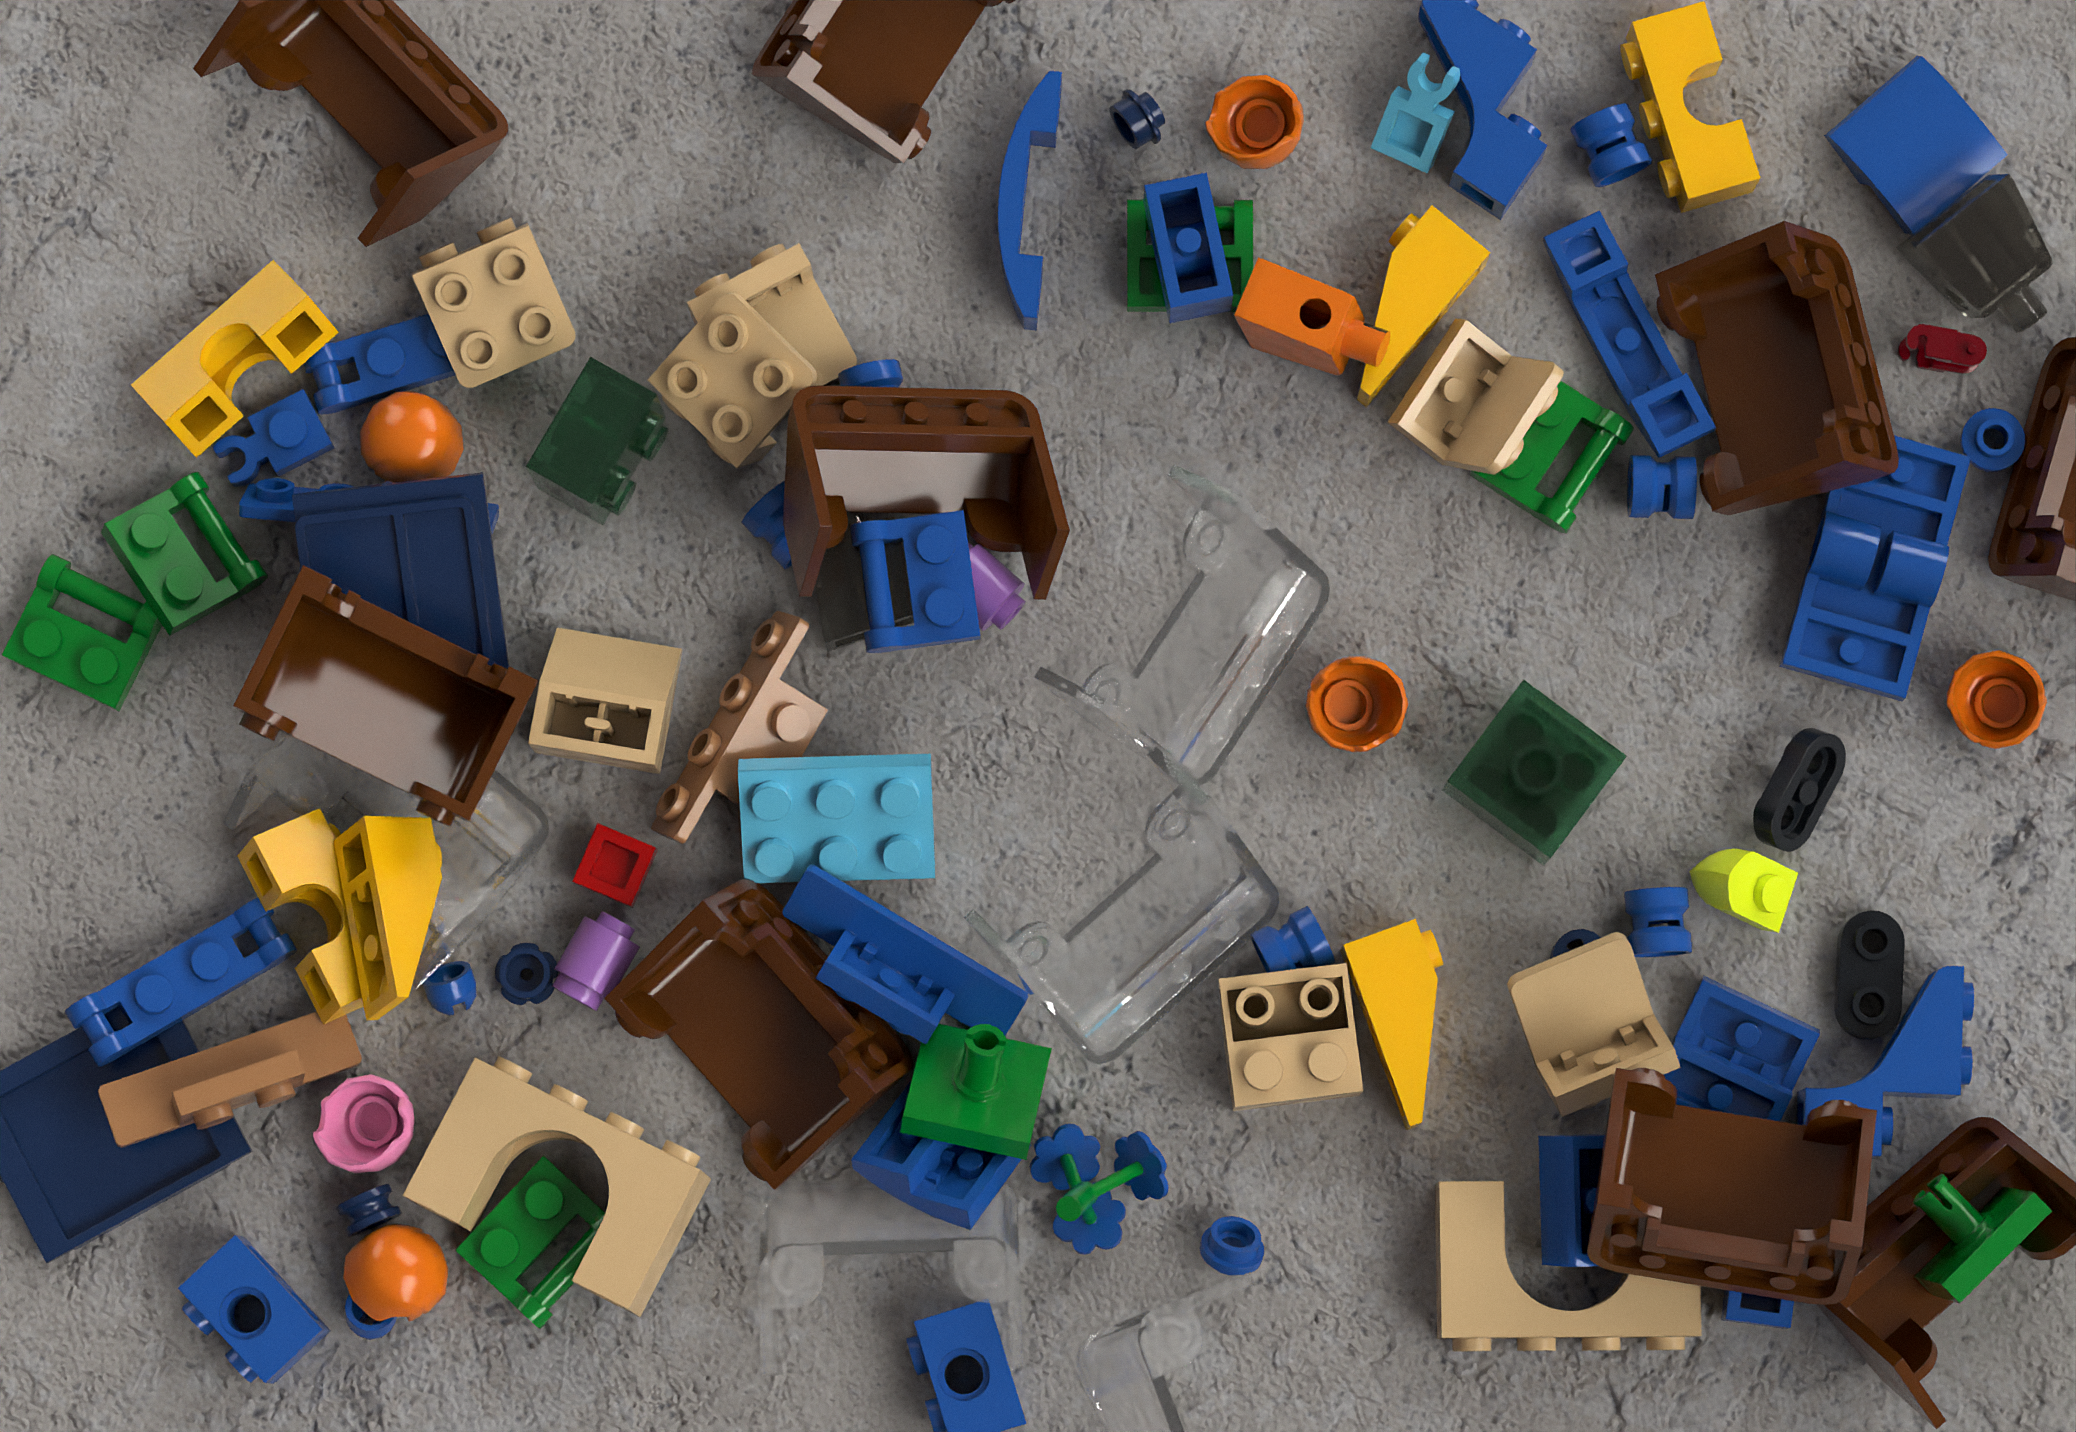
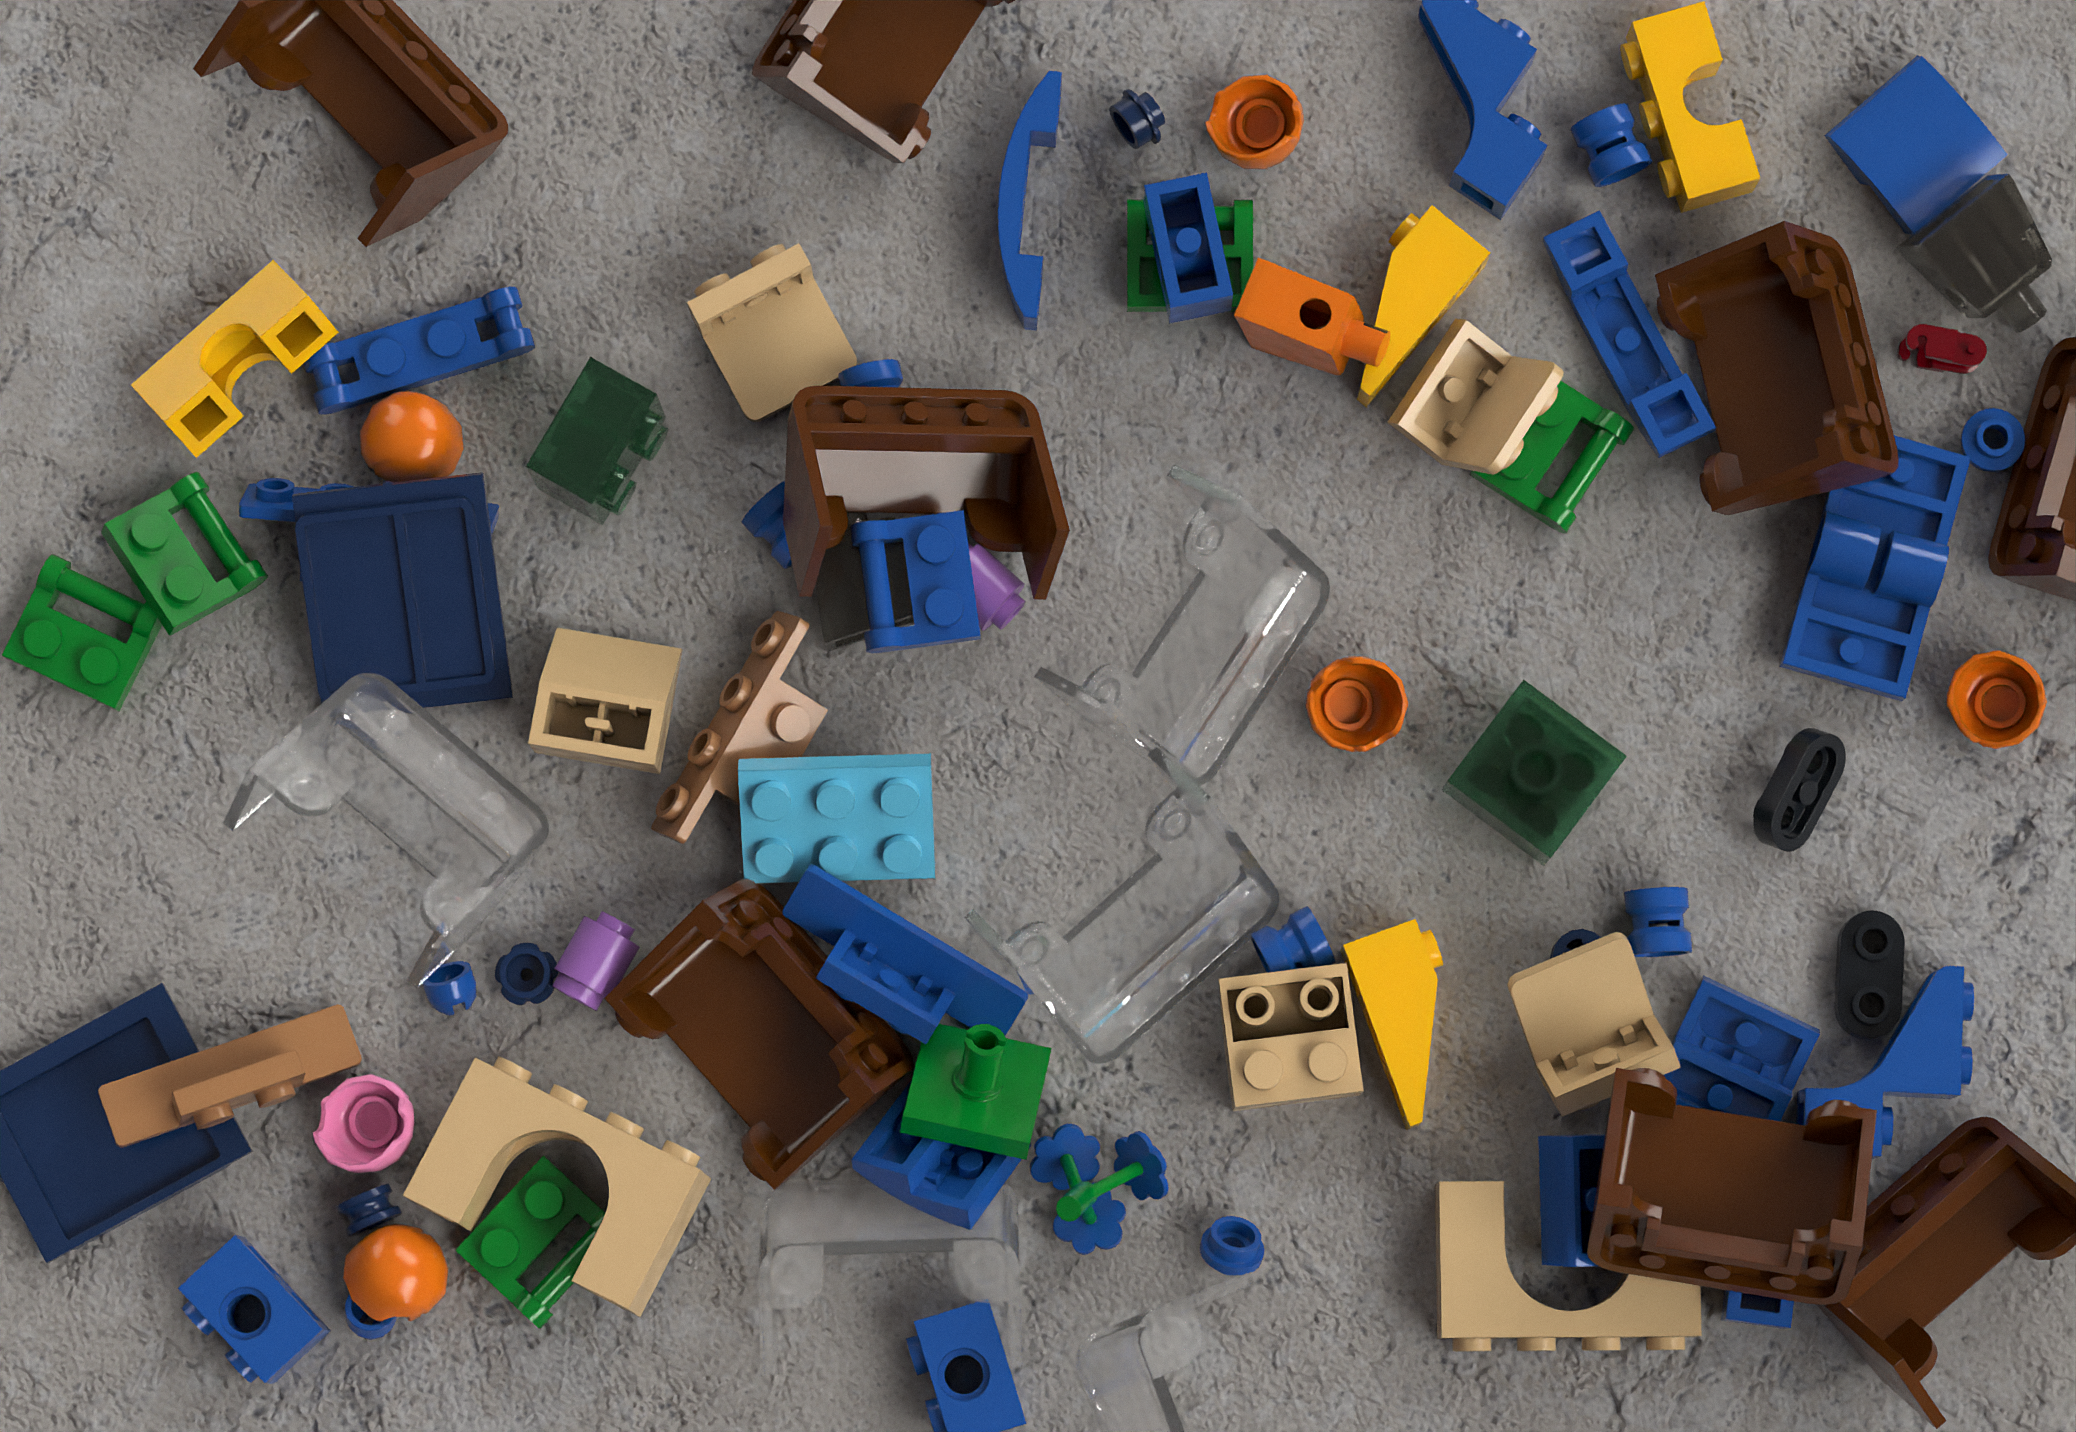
blue plate [65,898,298,1067] -> none
blue plate [213,389,335,487] -> none
reddish brown windscreen [233,565,539,827] -> none
yellow arch [237,808,364,1025] -> none
yellow slope [334,816,442,1020] -> none
tan bracket [412,217,576,388] -> none
red plate [572,823,658,908] -> none
tan bracket [648,293,817,468] -> none
medium azure plate [1371,52,1460,173] -> none
blue wheel [1627,455,1697,519] -> none
neon yellow plate [1689,849,1798,933] -> none
green tile [1913,1174,2052,1303] -> none

